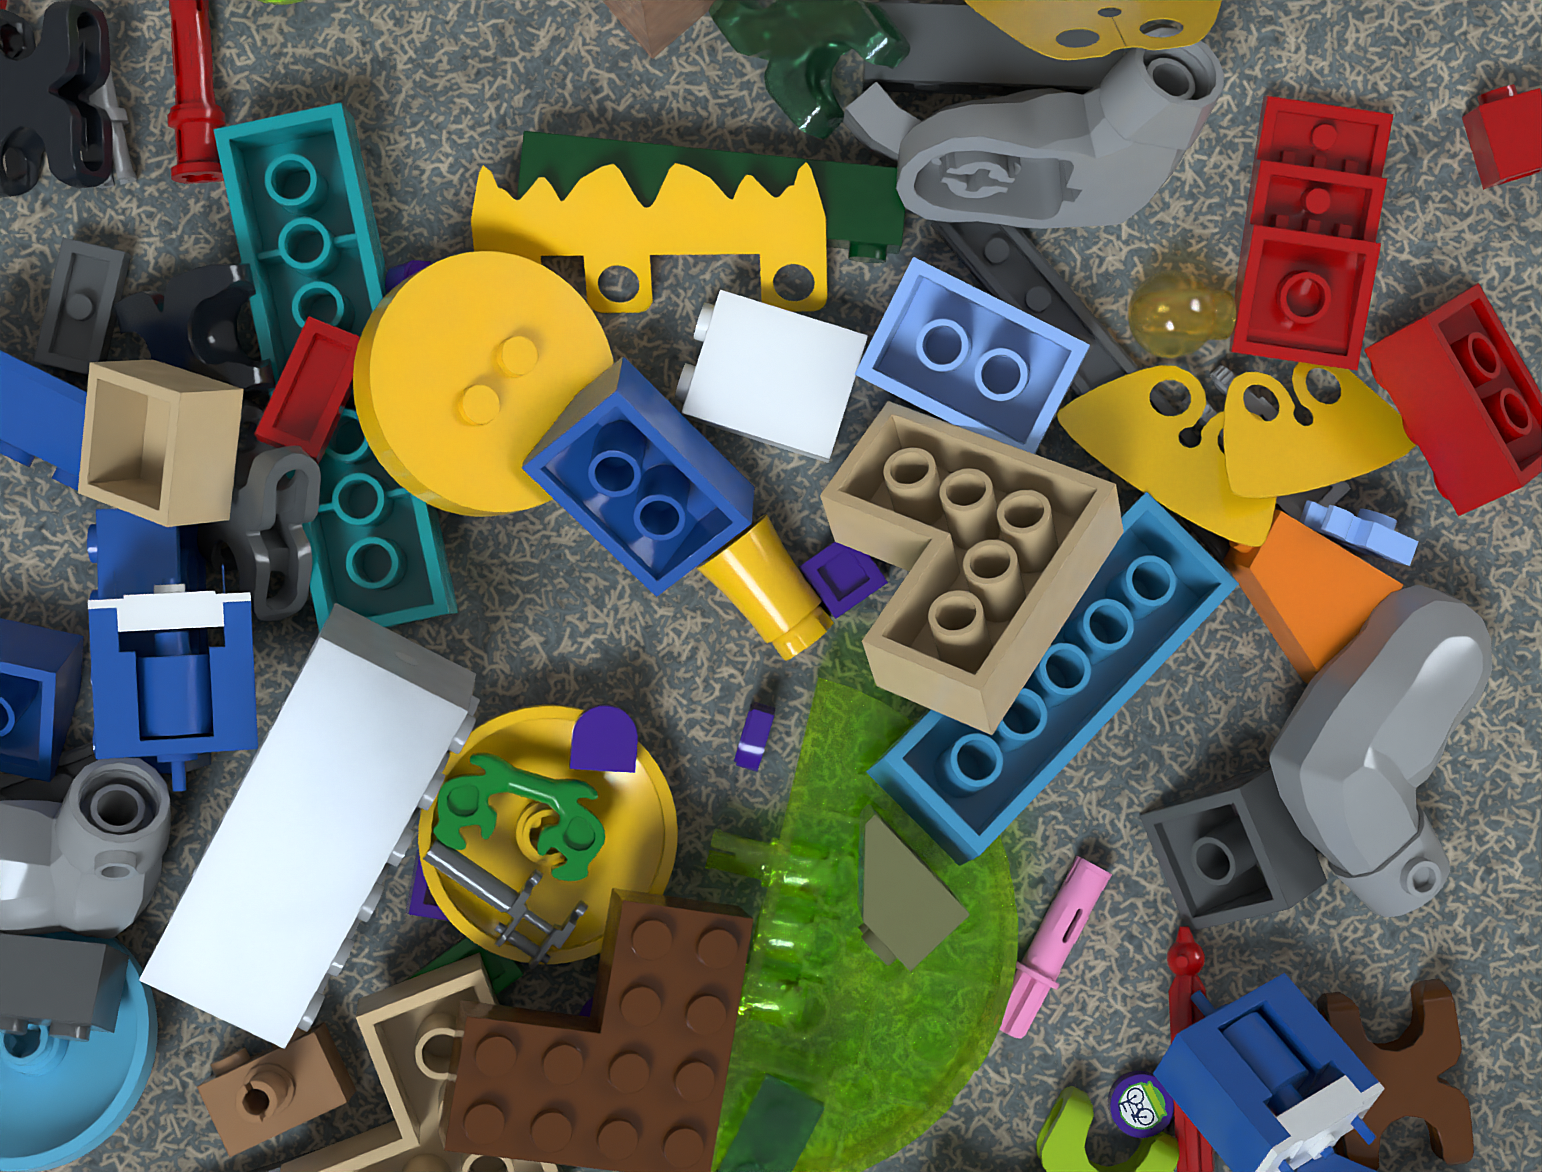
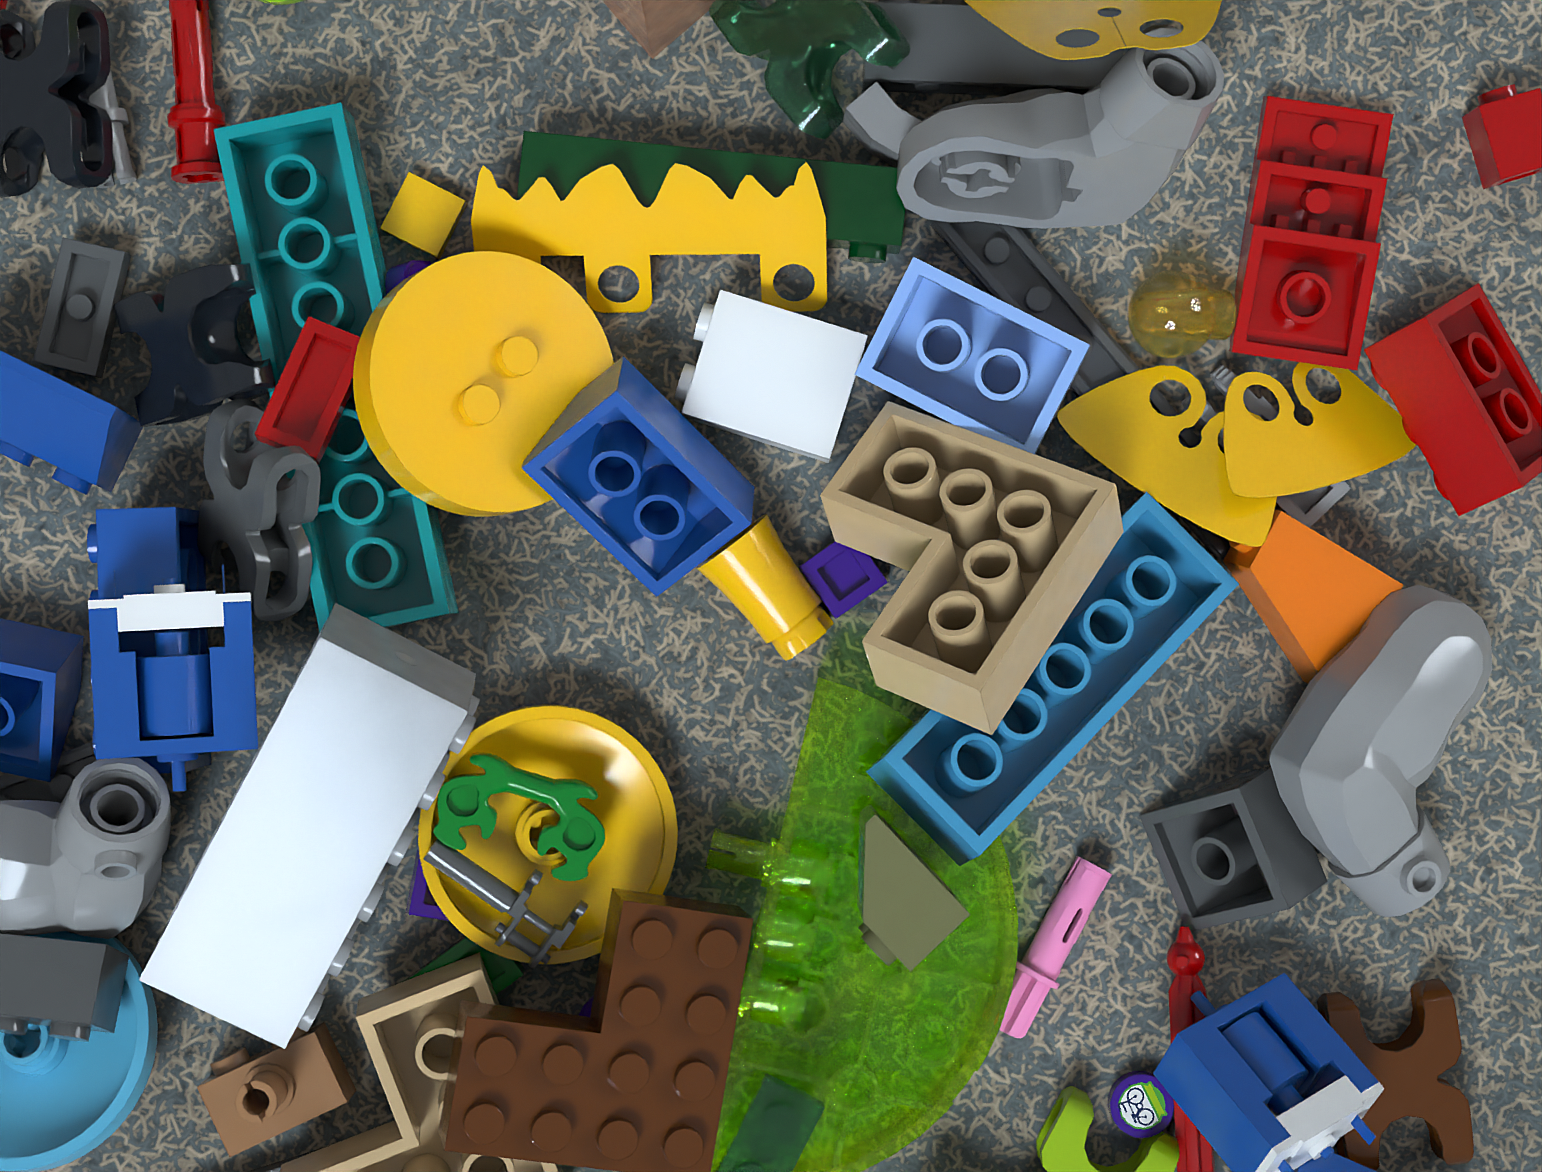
tan piece [78,360,244,527] -> none
dark purple tile [569,704,638,773] -> none
dark purple tile [734,702,776,772] -> none
light blue plate [1299,500,1418,566] -> none
none -> yellow tile [380,172,468,259]

